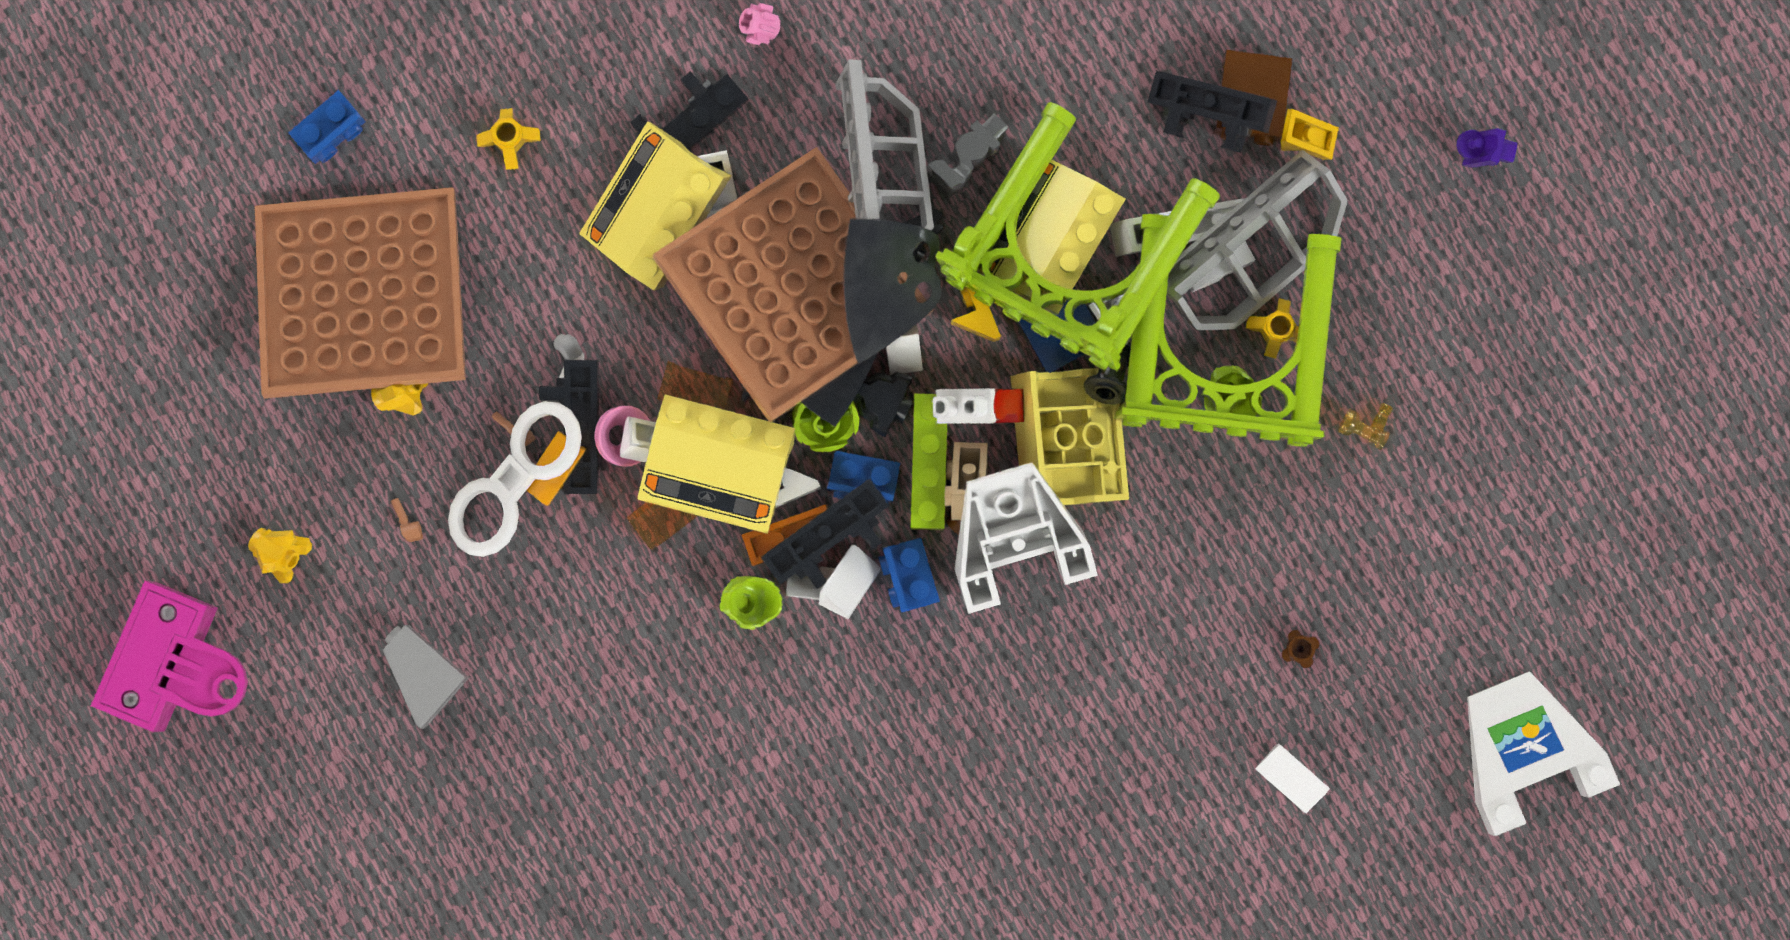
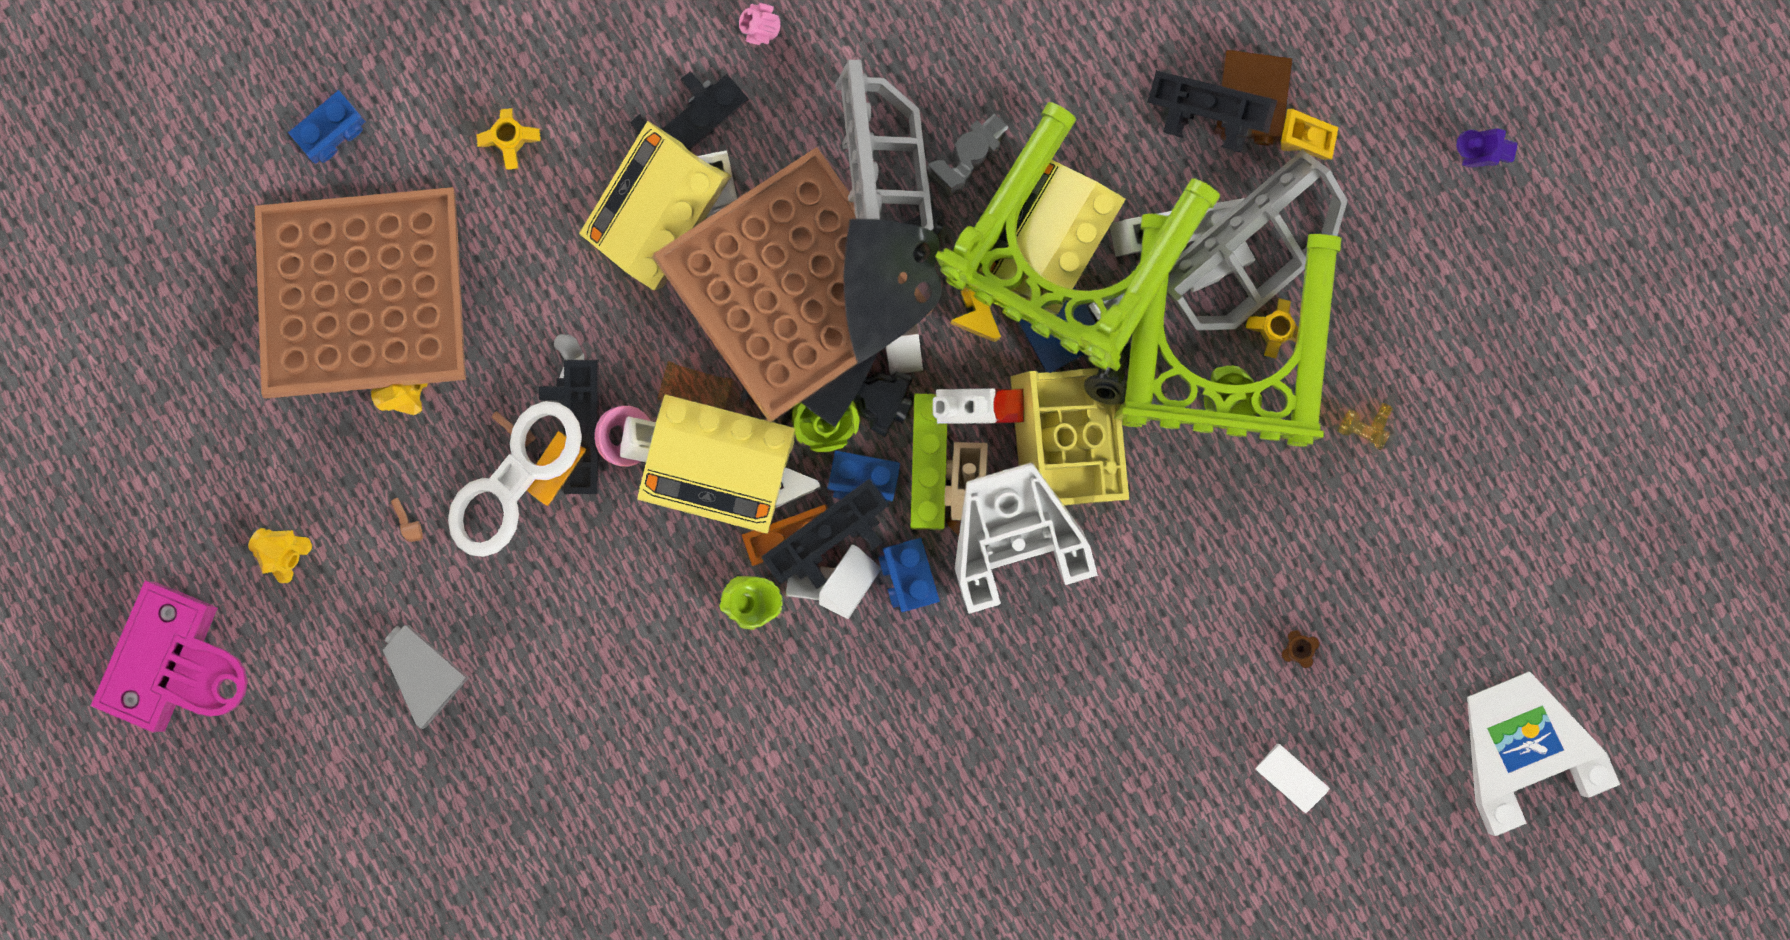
clear orange panel [626,502,698,551] -> none

